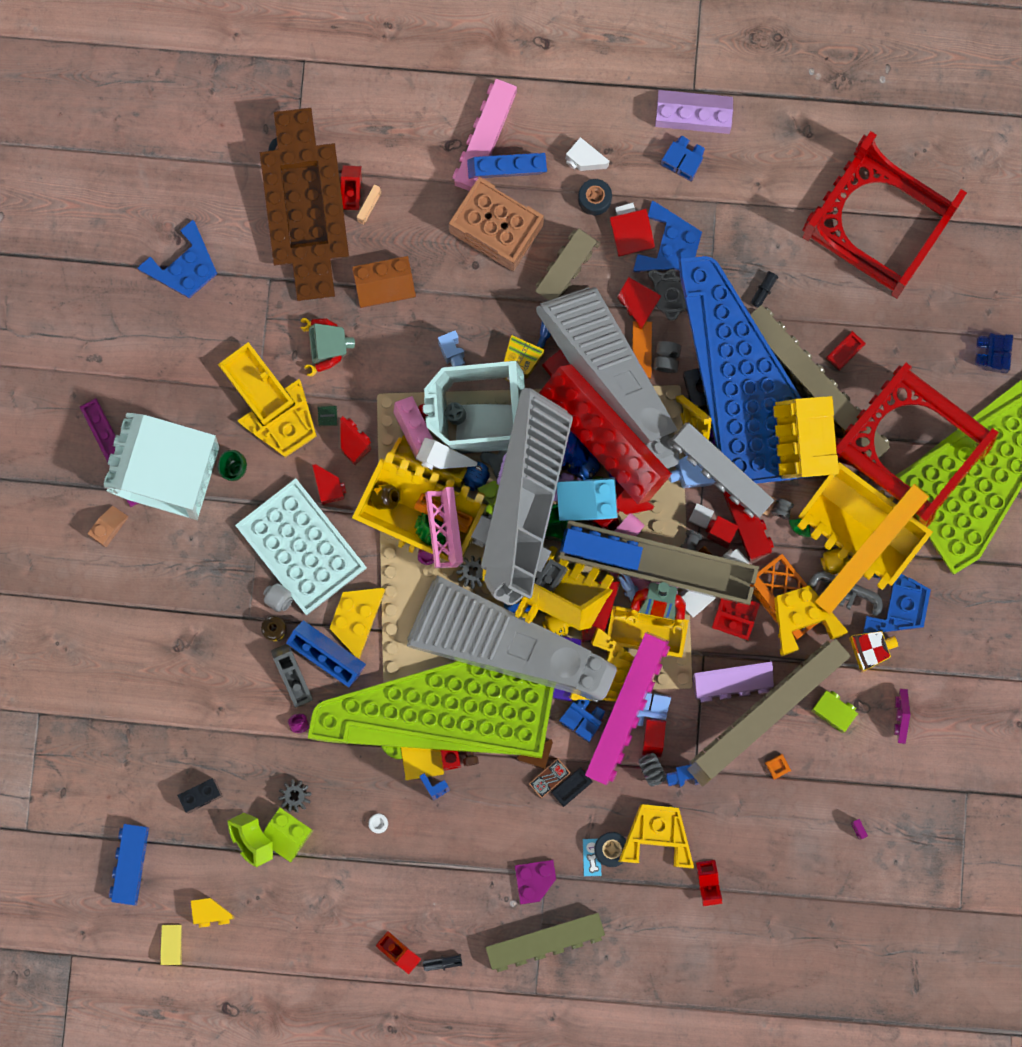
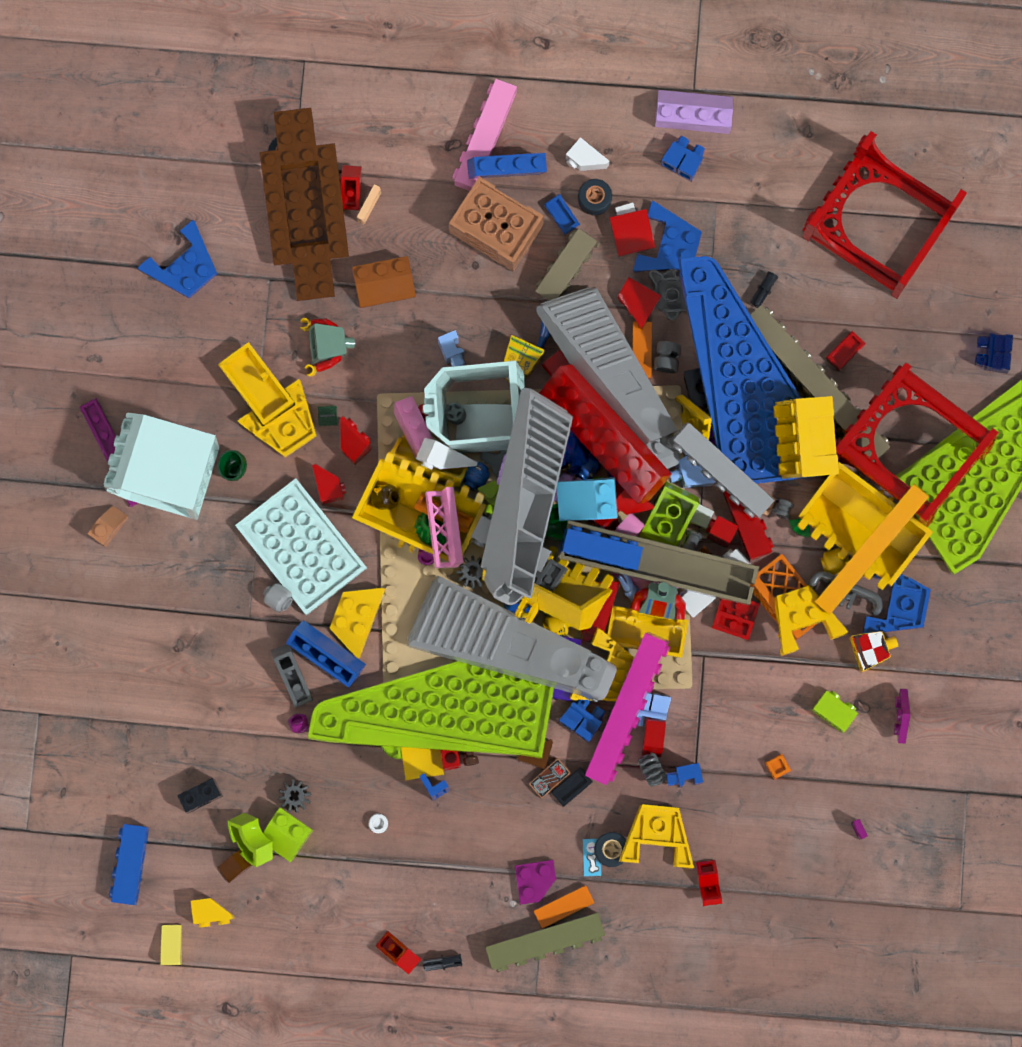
dark brown head [261,616,287,642] -> none
dark tan brick [687,639,851,787] -> none
lavender slope [692,662,774,702] -> none
none -> reddish brown slope [218,850,253,883]
none -> orange tile [534,886,595,929]
none -> blue tile [544,194,580,235]
none -> lime slope [639,481,700,546]

